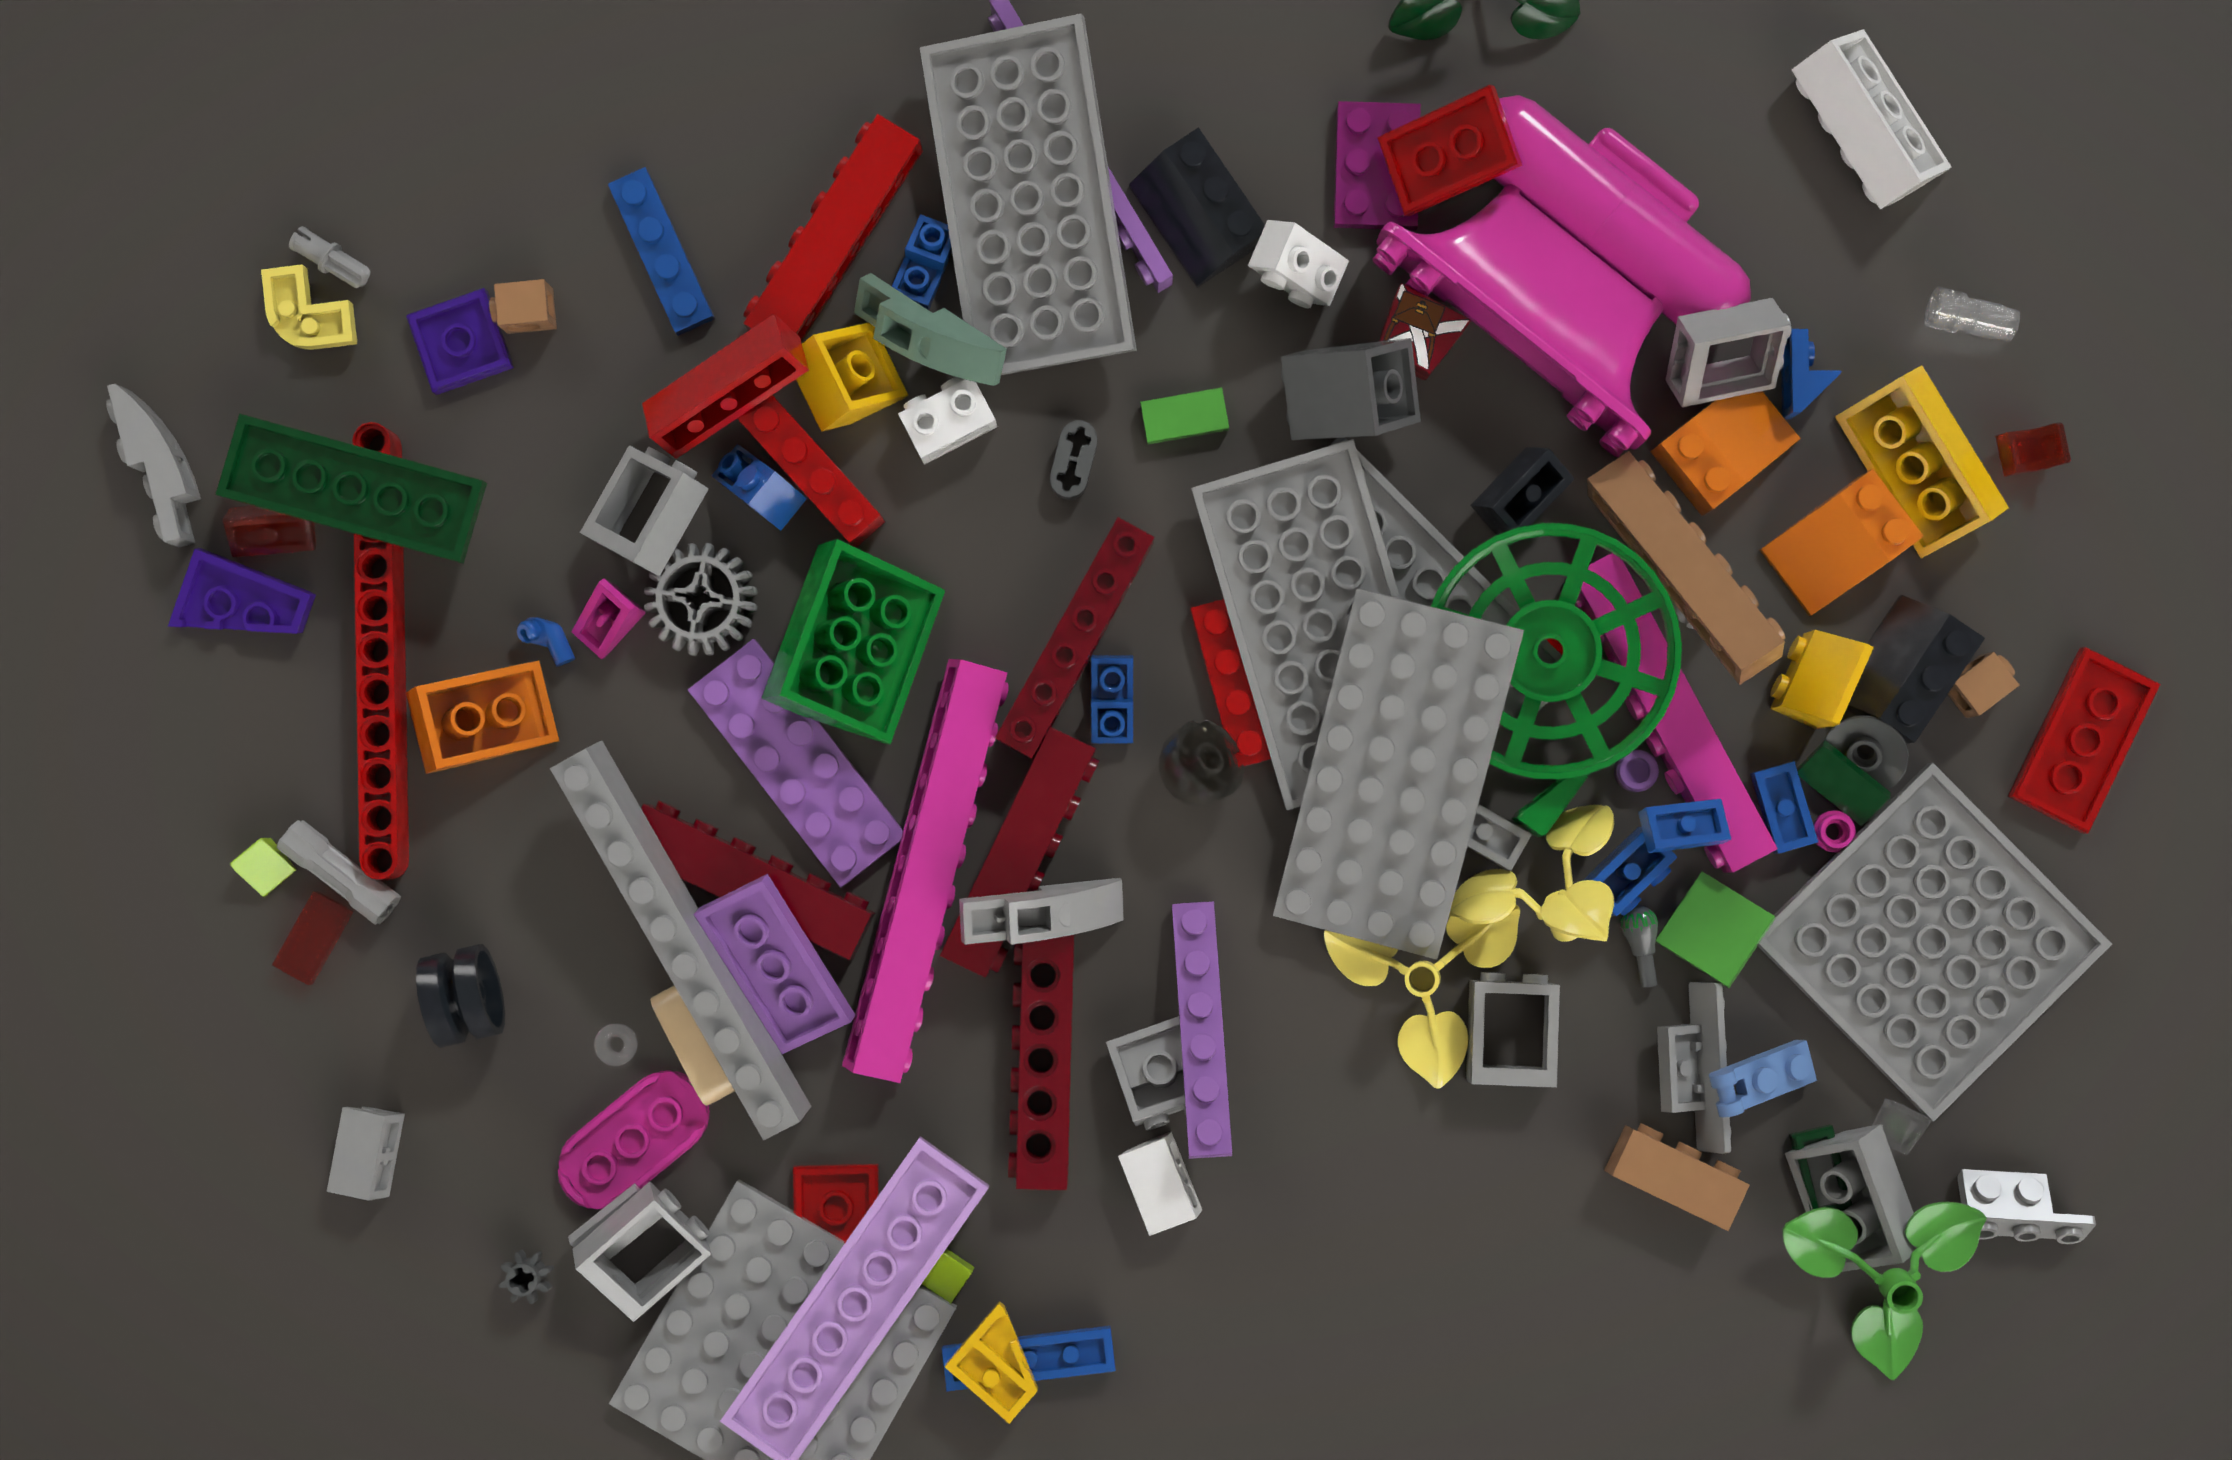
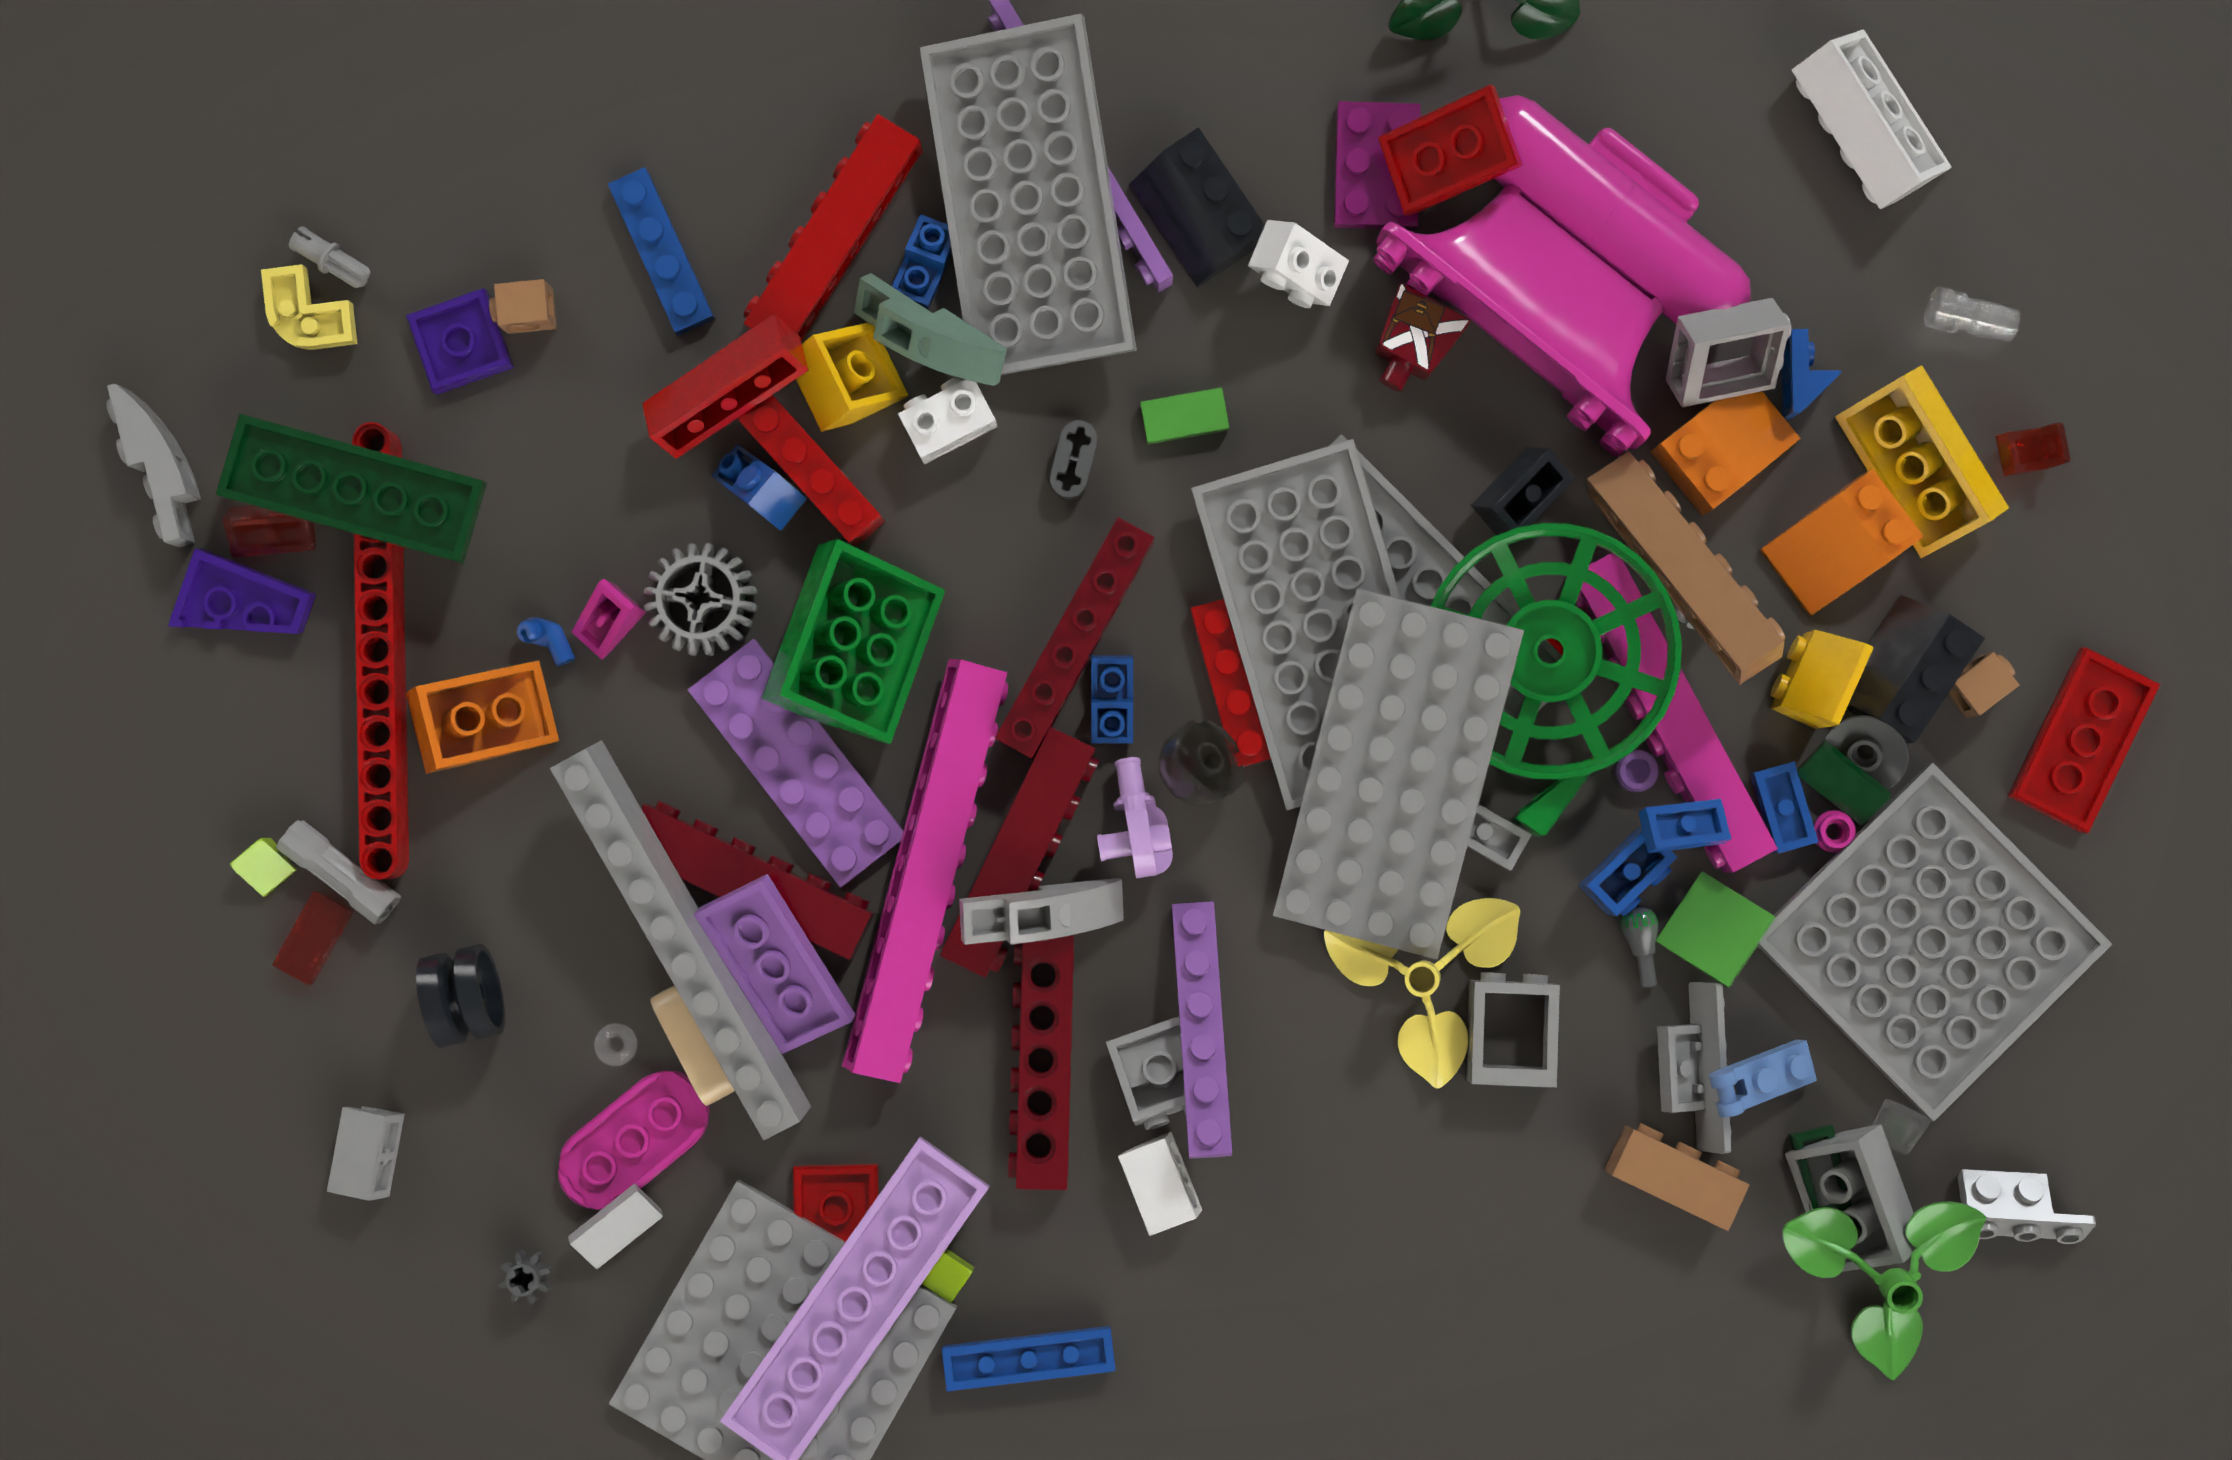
light grey window [572,1182,711,1322] -> none
light grey window [580,446,709,576] -> none
yellow wing [945,1301,1038,1424] -> none
dark grey slope [1281,338,1421,440] -> none
light yellow plant [1449,805,1614,942] -> none
none -> lavender pin [1097,757,1173,879]

